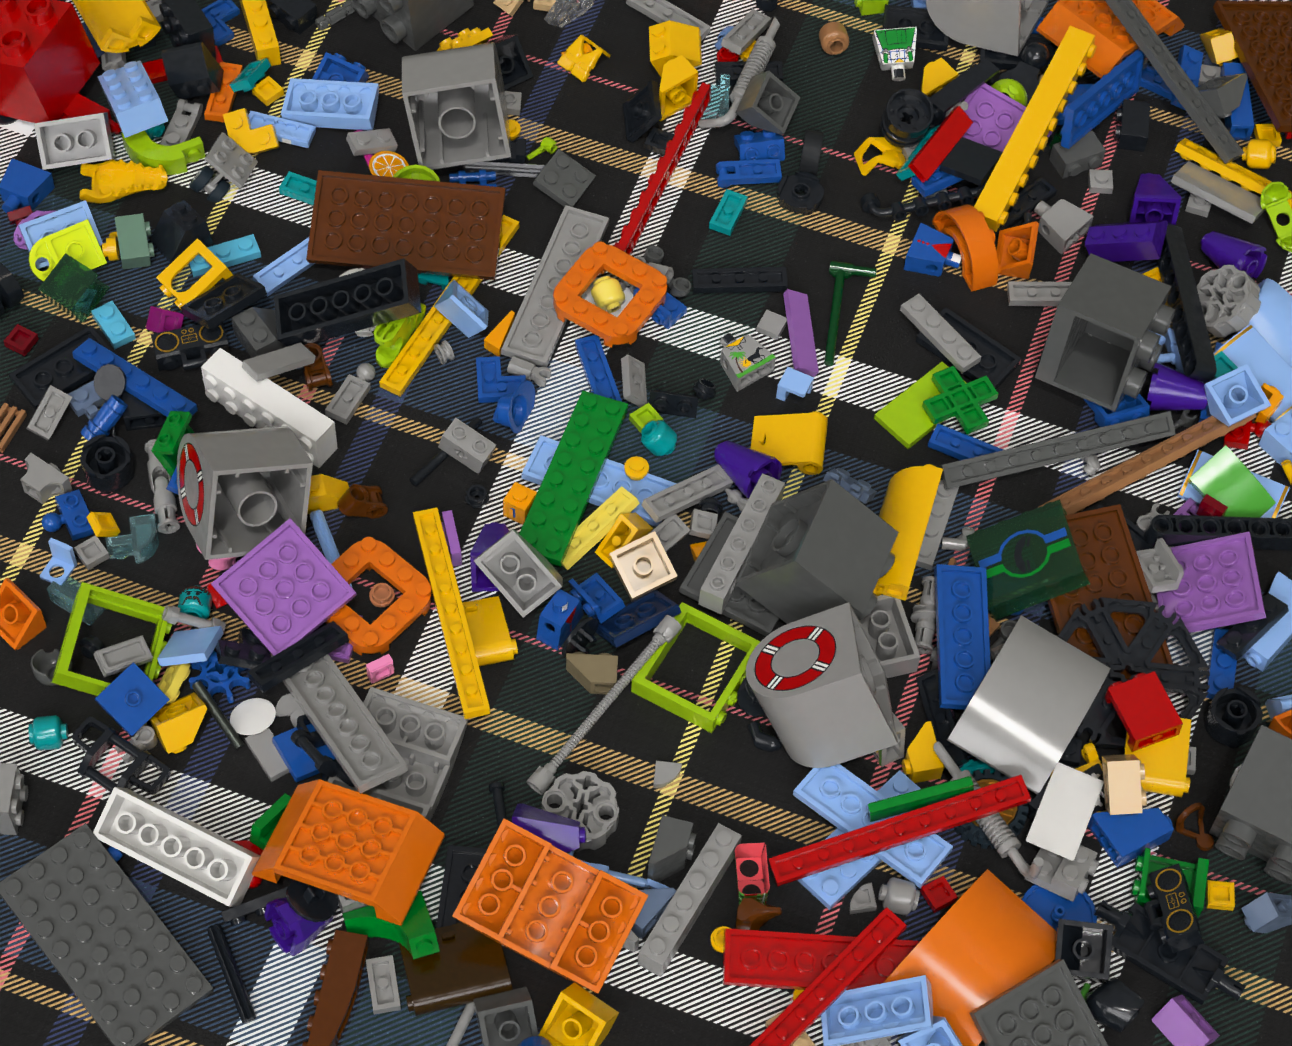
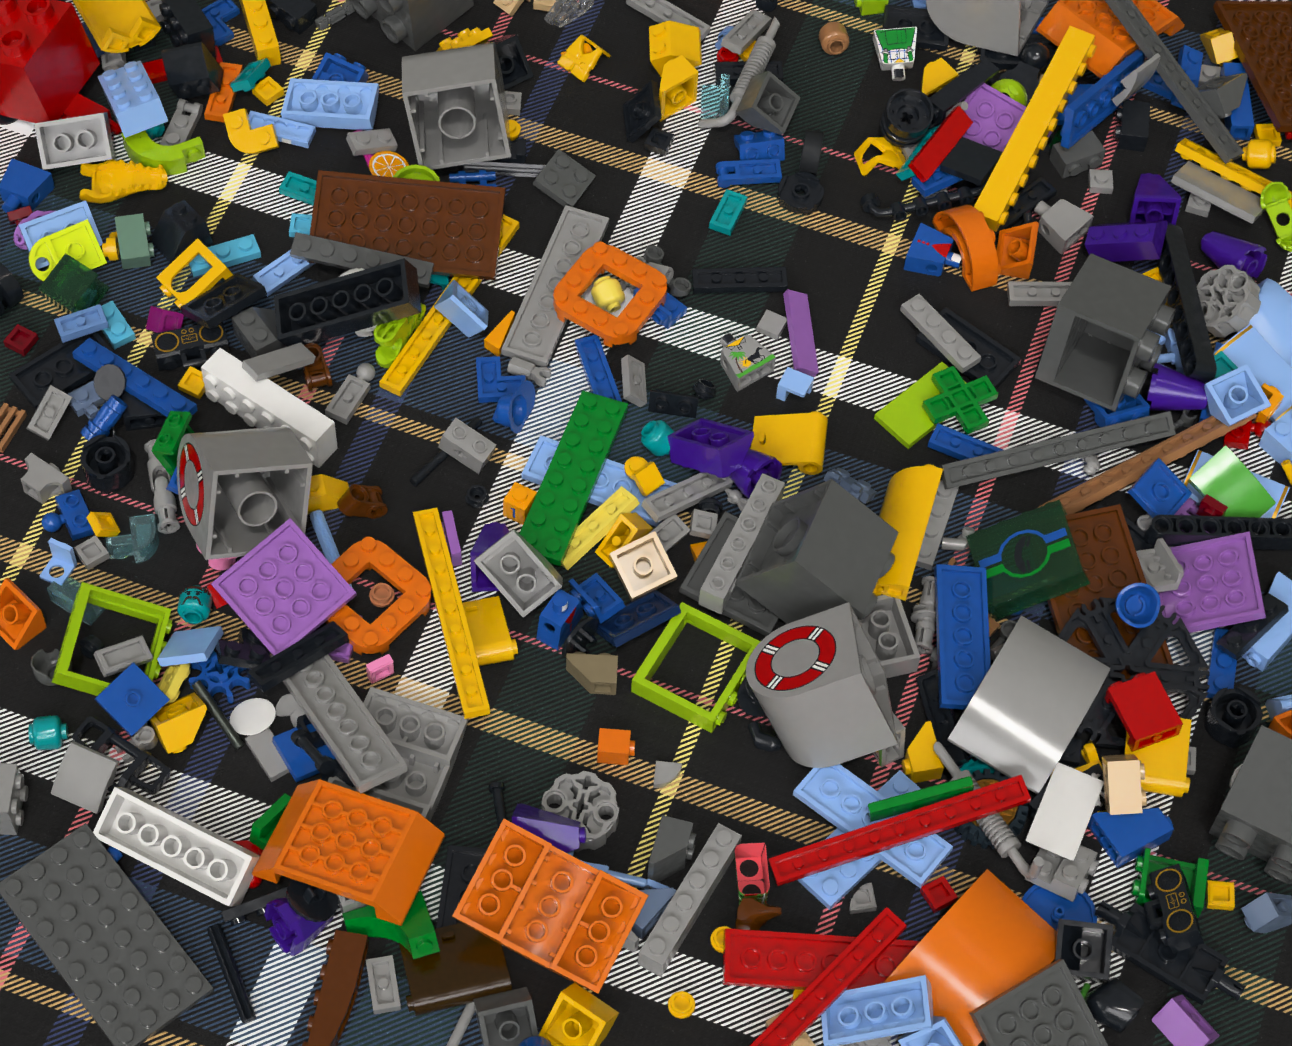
light grey bar [162,606,226,633] -> none
light grey plate [189,132,258,203] -> none
light grey bush [434,340,455,365] -> none
lime hand [526,137,558,161] -> none
light grey hose [526,615,682,795] -> none
red plate [614,82,711,255] -> none
lime plate [629,403,663,433] -> none
dark green bar [824,261,877,366] -> none
light grey head [878,877,920,915] -> none
reddish brown piece [1175,802,1214,851] -> none
none -> light grey slope [51,741,119,814]
none -> medium blue plate [54,304,109,343]
none -> yellow plate [177,366,205,399]
none -> medium azure tile [289,213,312,237]
none -> dark grey plate [290,232,435,288]
none -> orange brick [597,728,635,765]
none -> yellow tile [631,461,665,496]
none -> dark purple slope [667,418,754,478]
none -> yellow plate [668,991,695,1019]
none -> light grey slope [1111,53,1161,106]
none -> blue helmet [1115,583,1161,628]
none -> blue plate [1127,458,1192,518]

